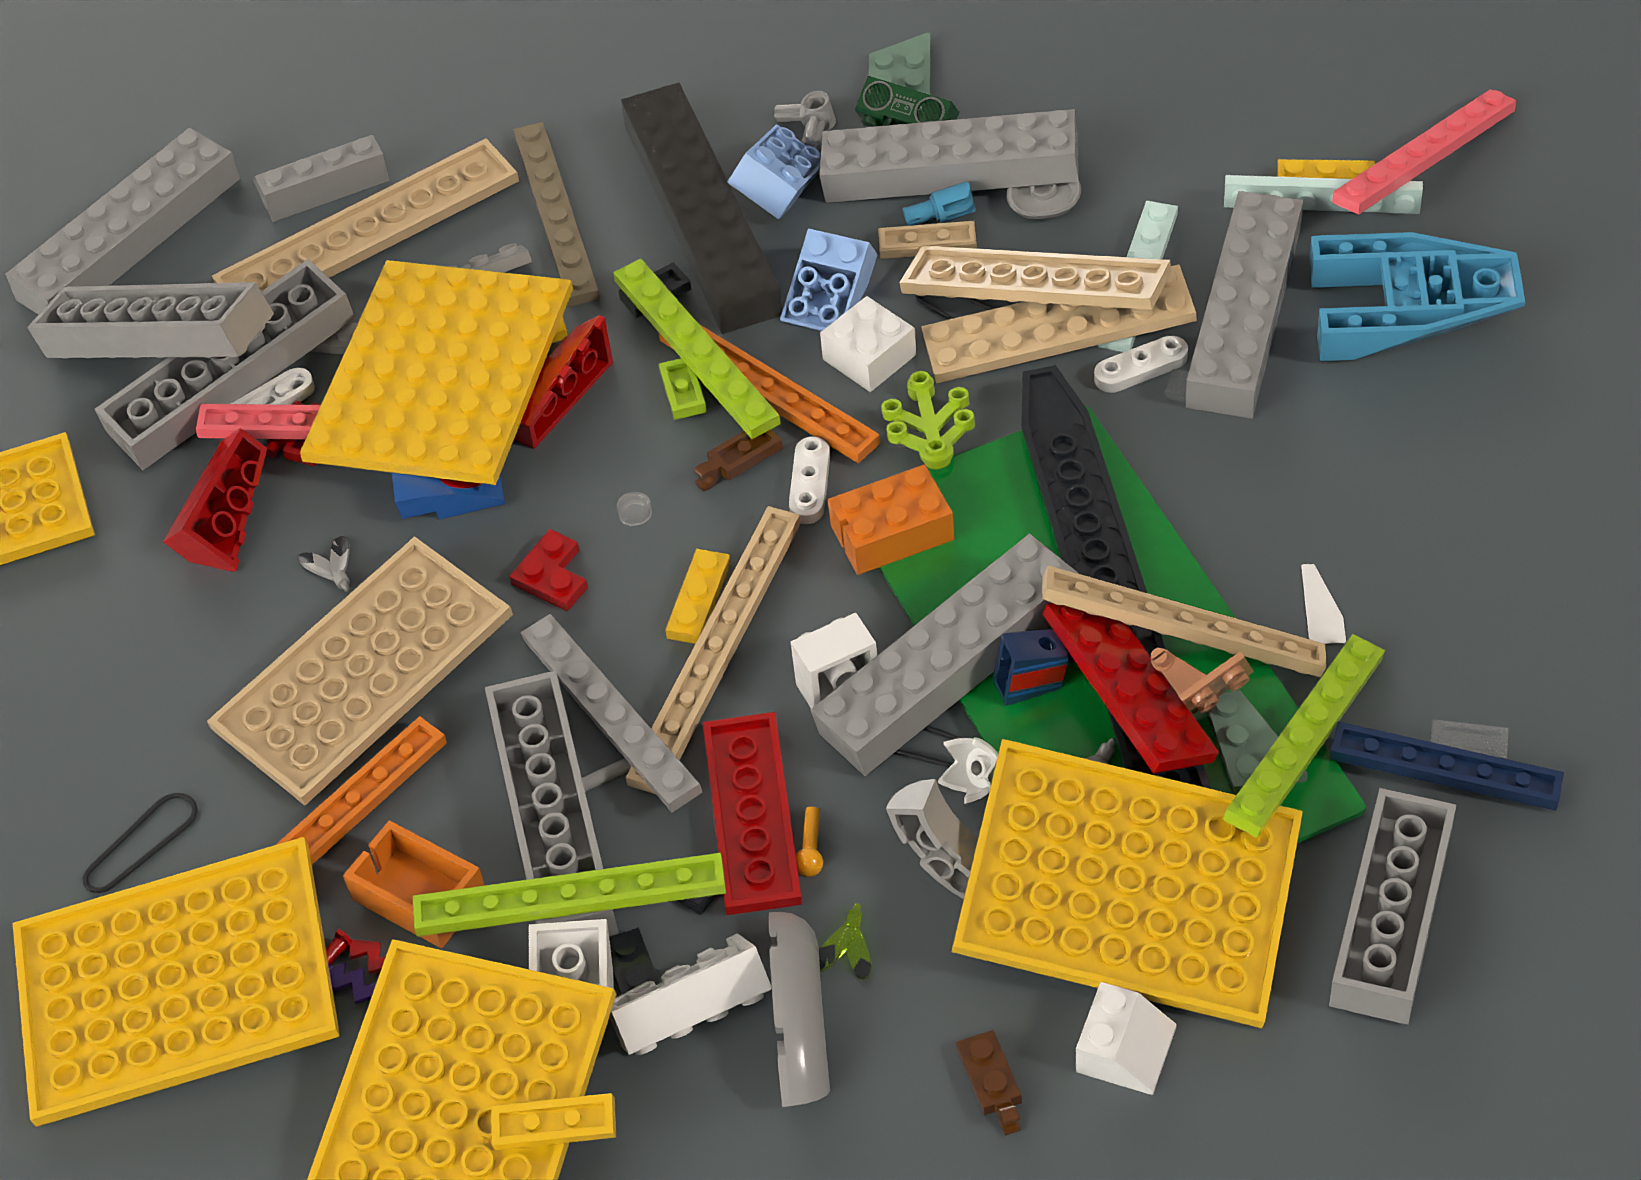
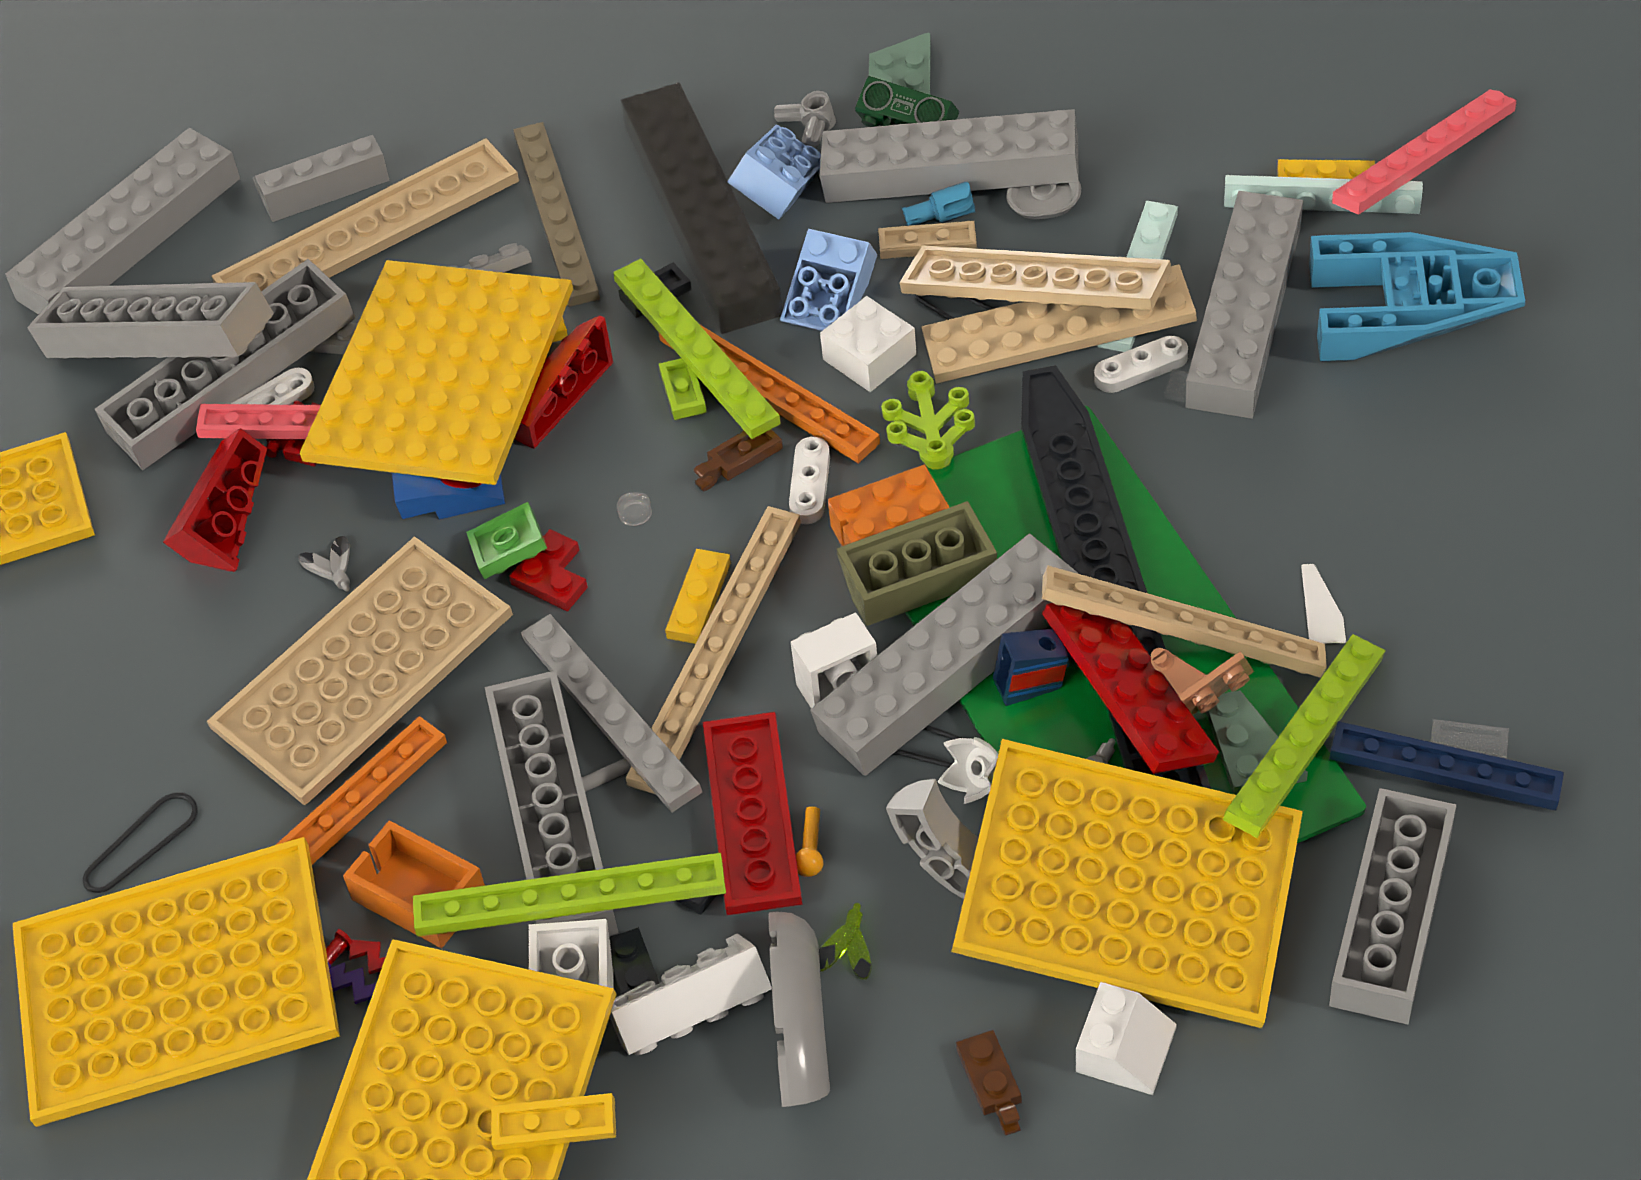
none -> bright green plate [466,502,547,579]
none -> olive slope [836,501,997,626]

